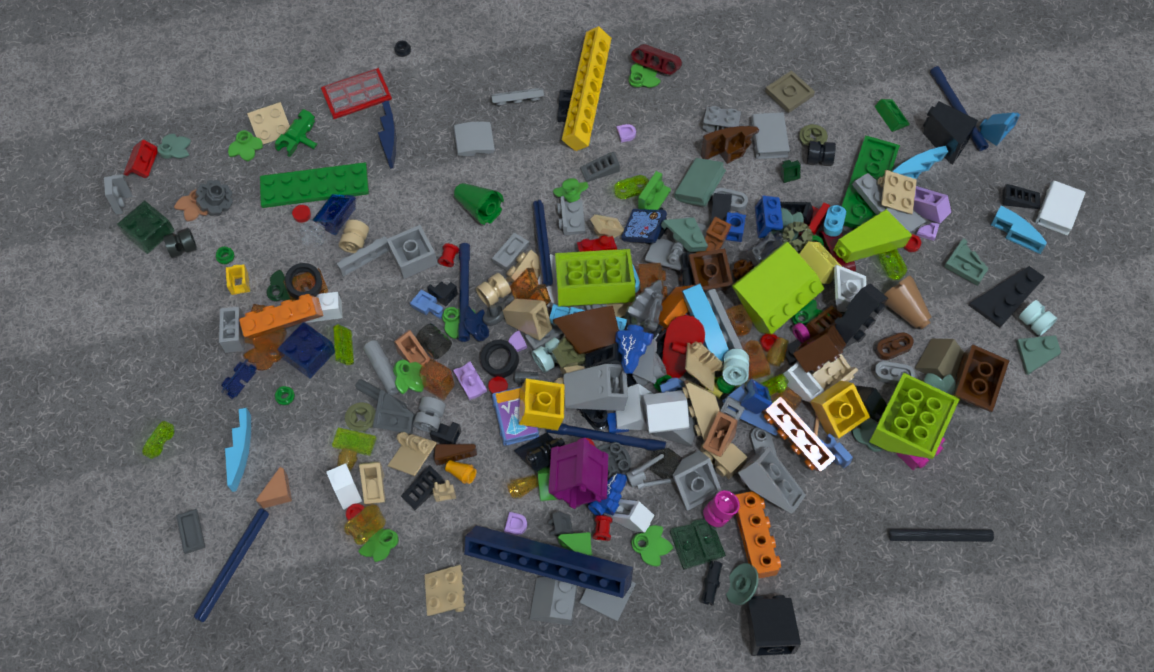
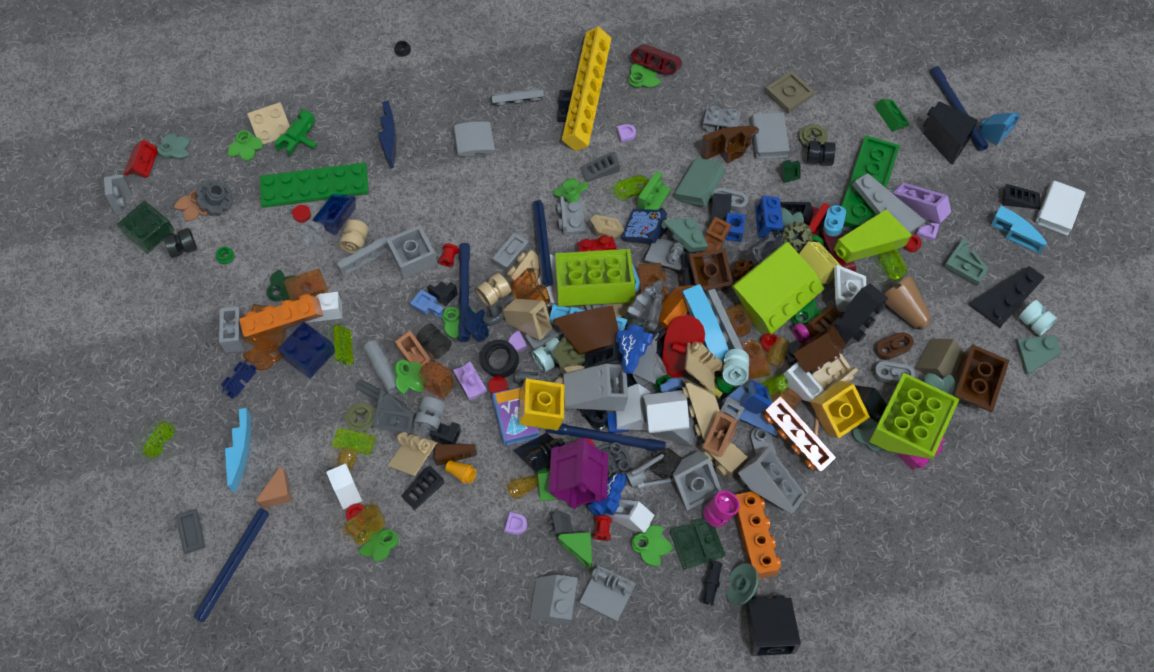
yellow window [226,264,250,295] -> none
green plate [275,386,295,405] -> none
black tyre [285,263,322,300] -> none
clear piece [321,68,392,119] -> none
tan slope [359,462,385,504] -> none
tan hinge [425,565,466,616] -> none
tan plate [433,480,456,502] -> none
green cone [454,183,504,225] -> none
dark blue brick [464,525,633,598] -> none
medium blue plate [820,434,853,468] -> none
tan hinge [877,170,917,215] -> none
black axle [889,529,994,542] -> none
medium azure slope [892,146,948,179] -> none

